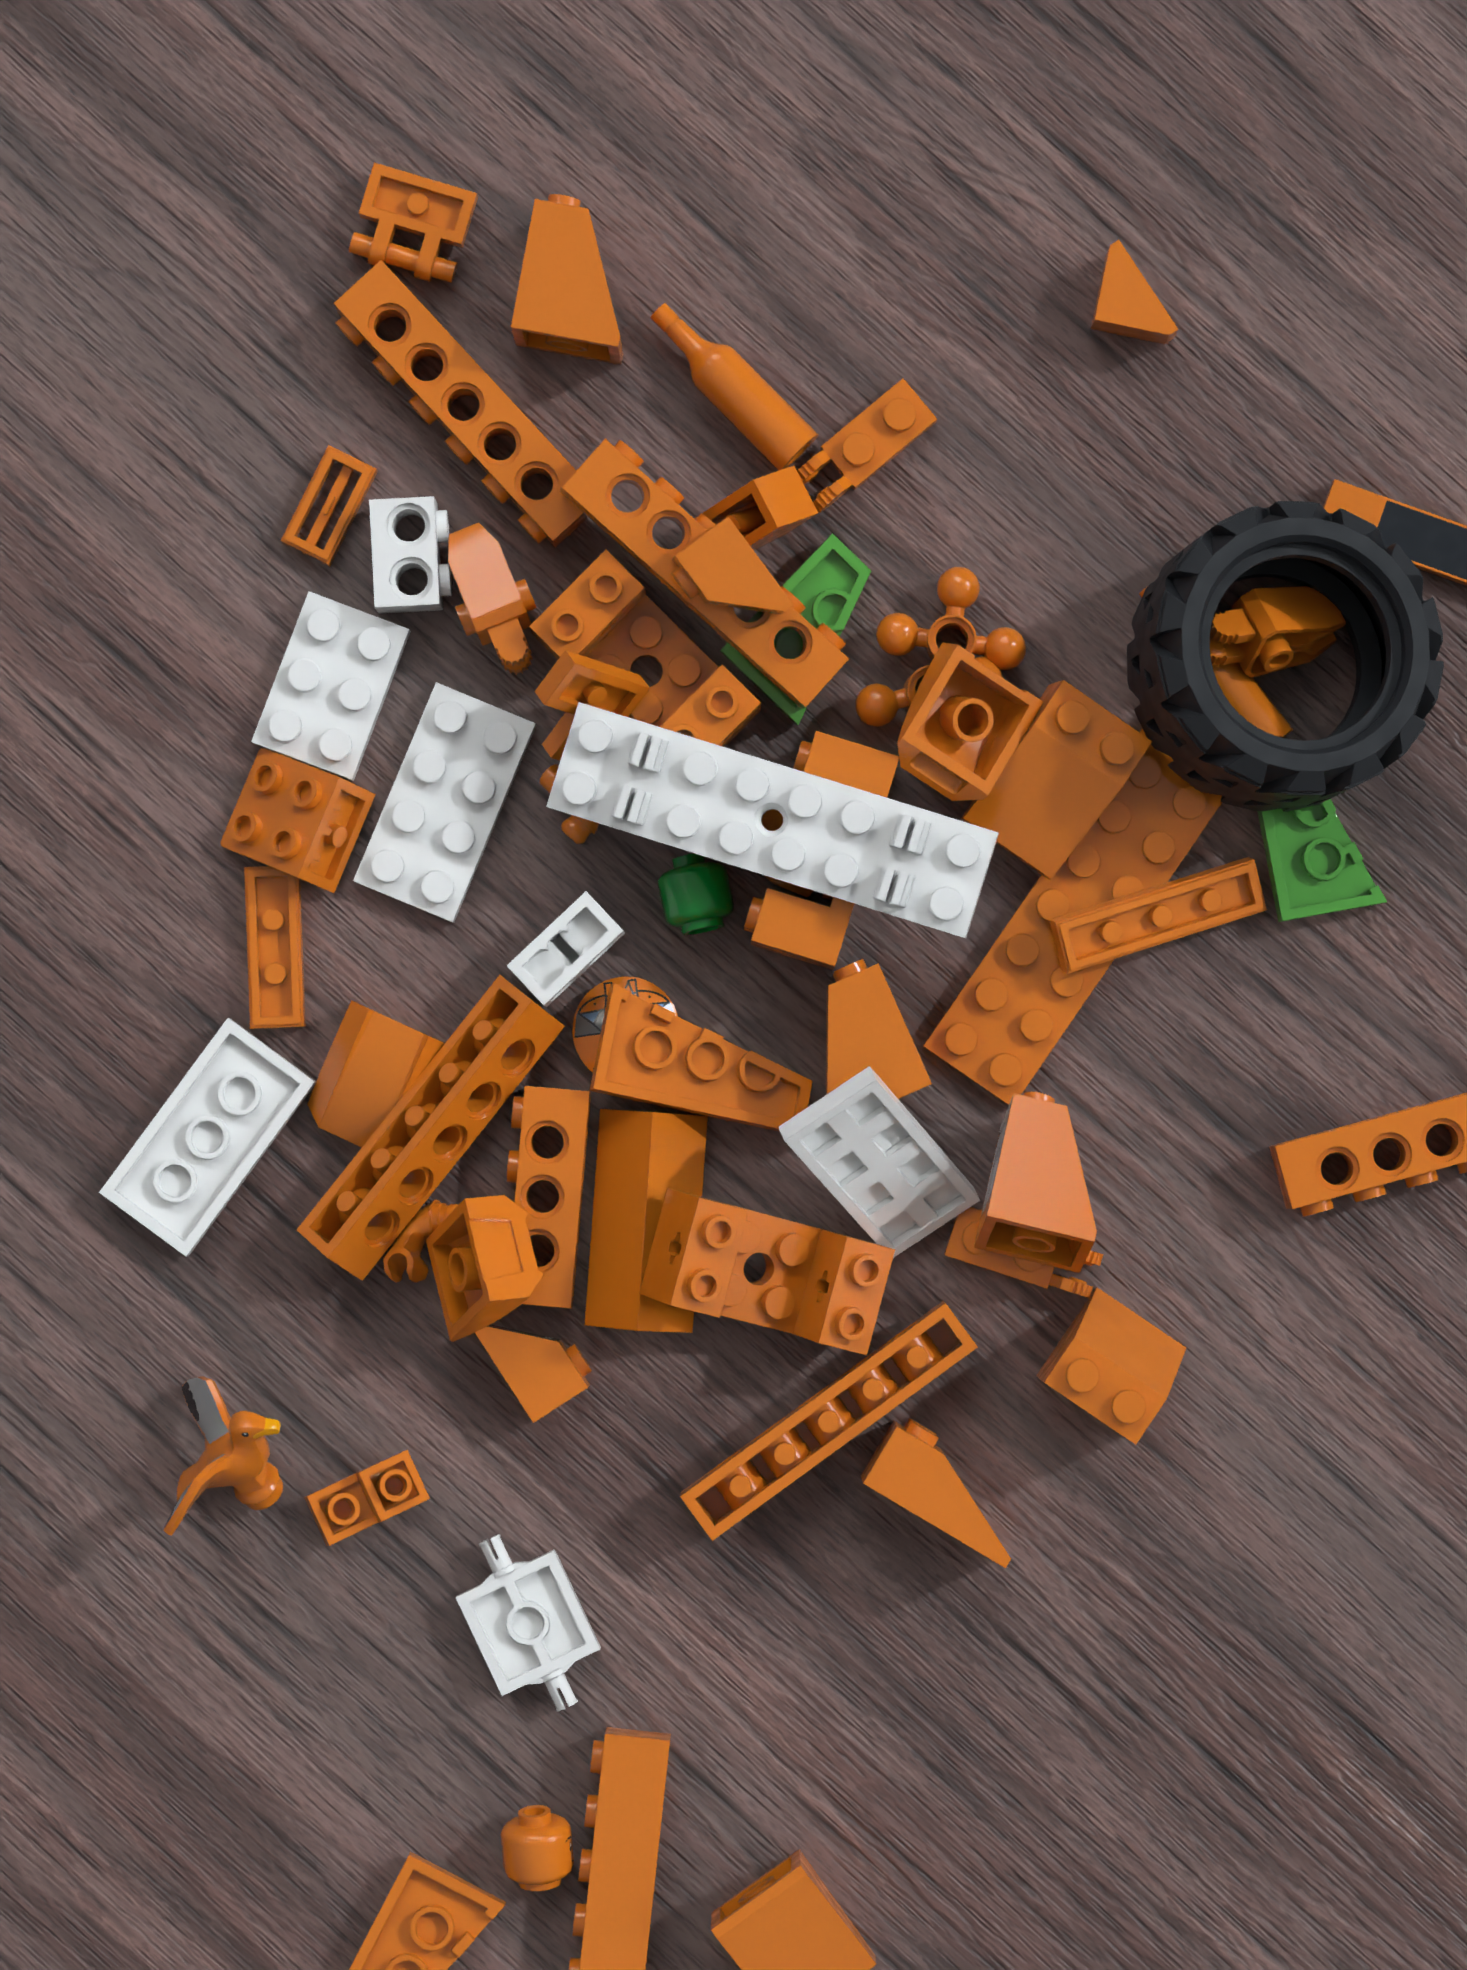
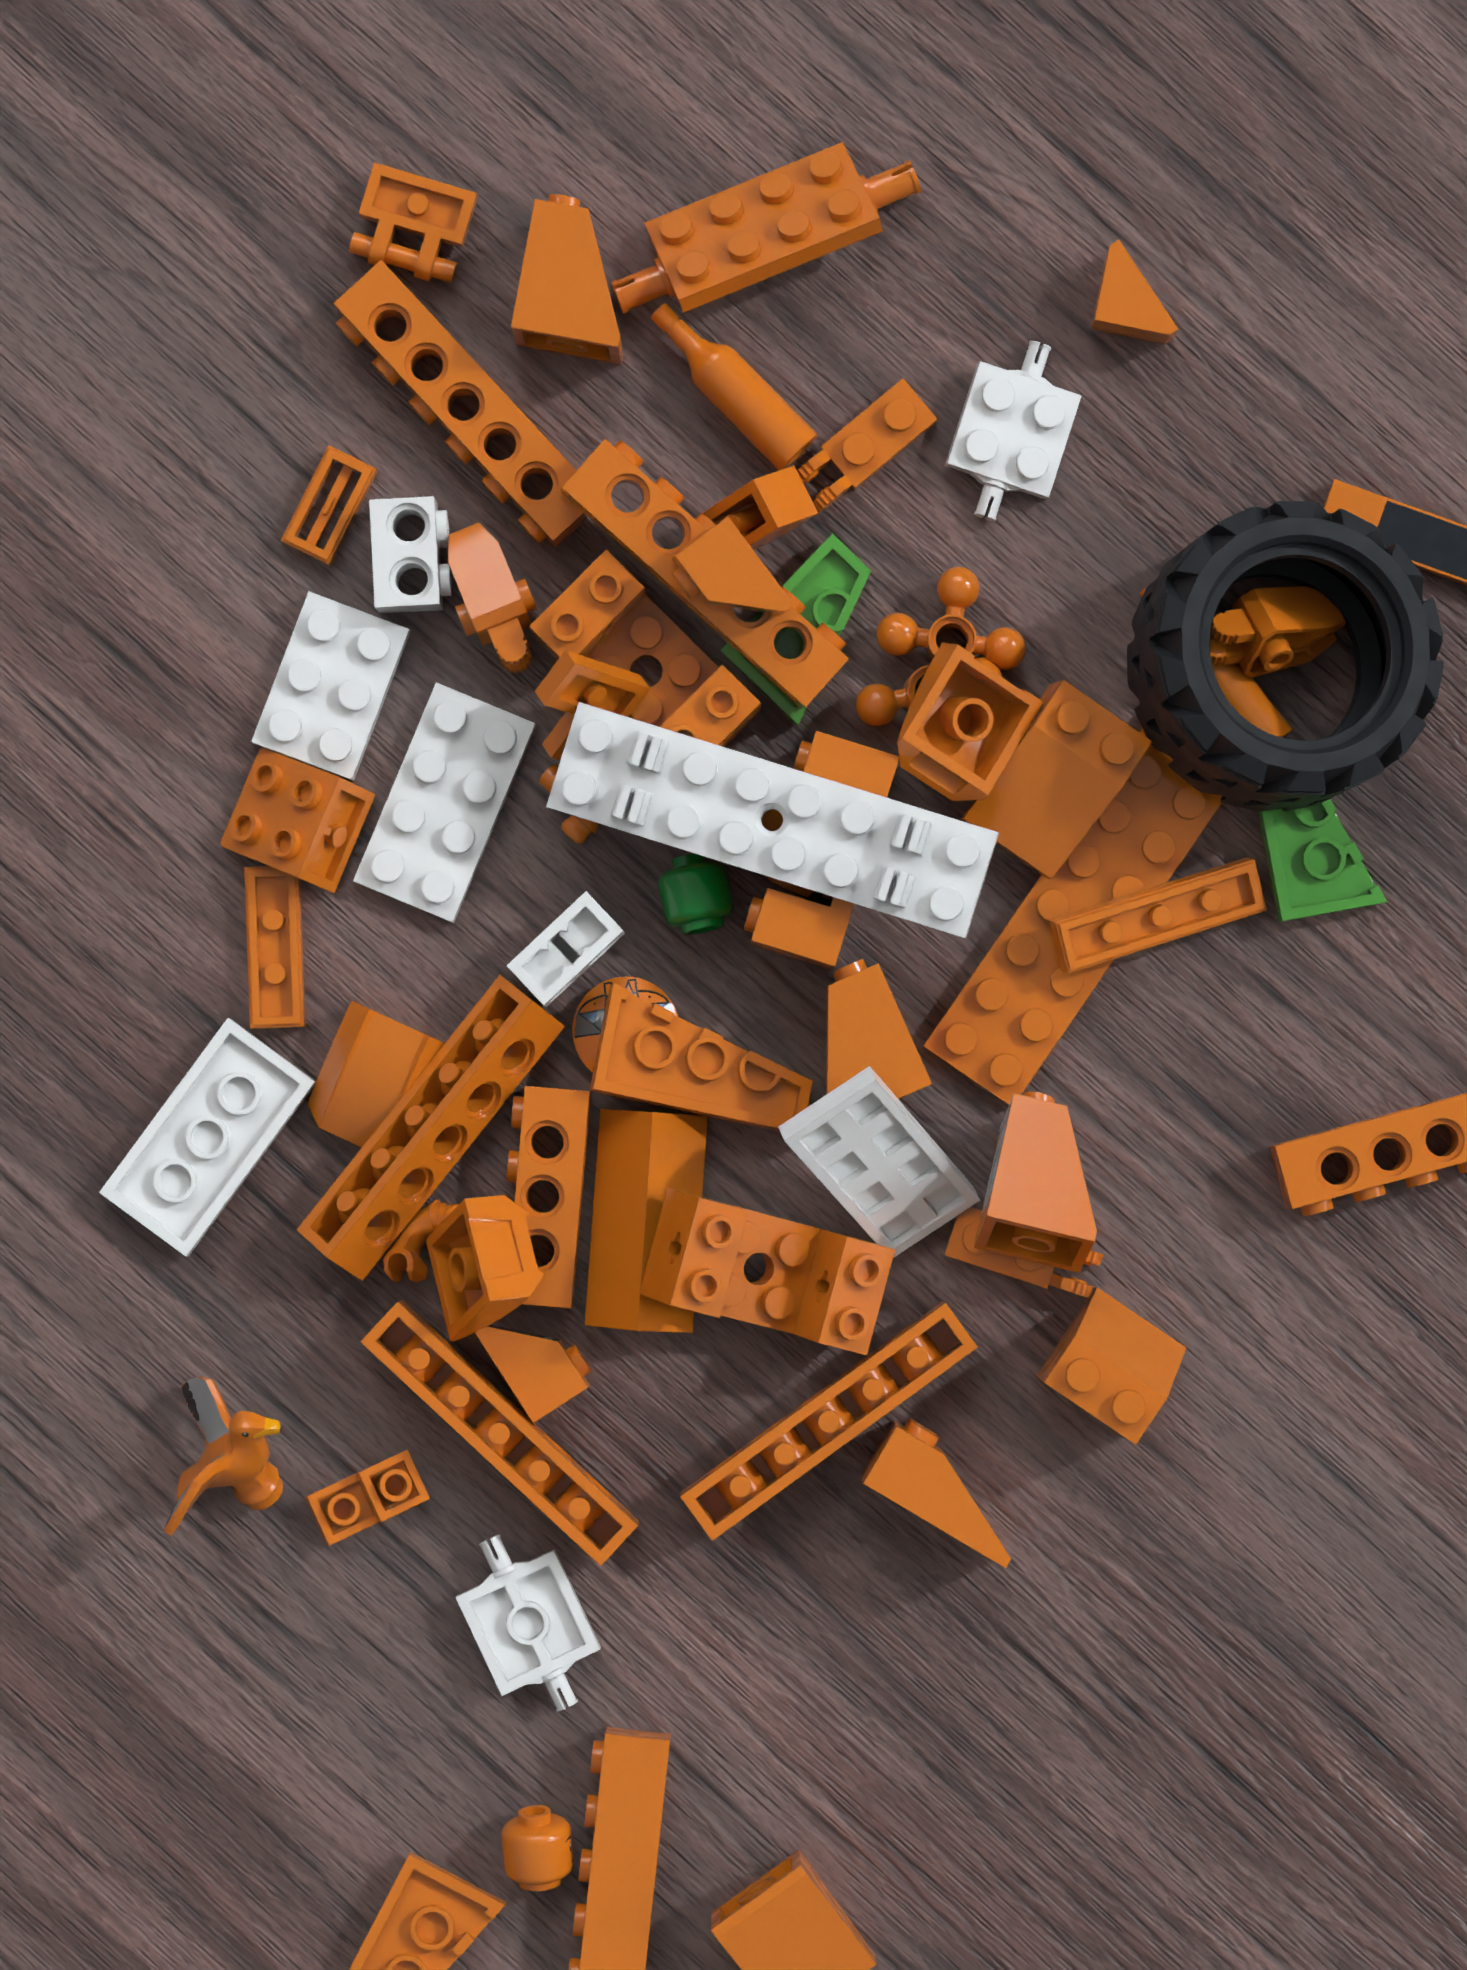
none -> orange brick [361,1300,639,1566]
none -> orange plate [610,142,922,314]
none -> white plate [944,340,1082,521]

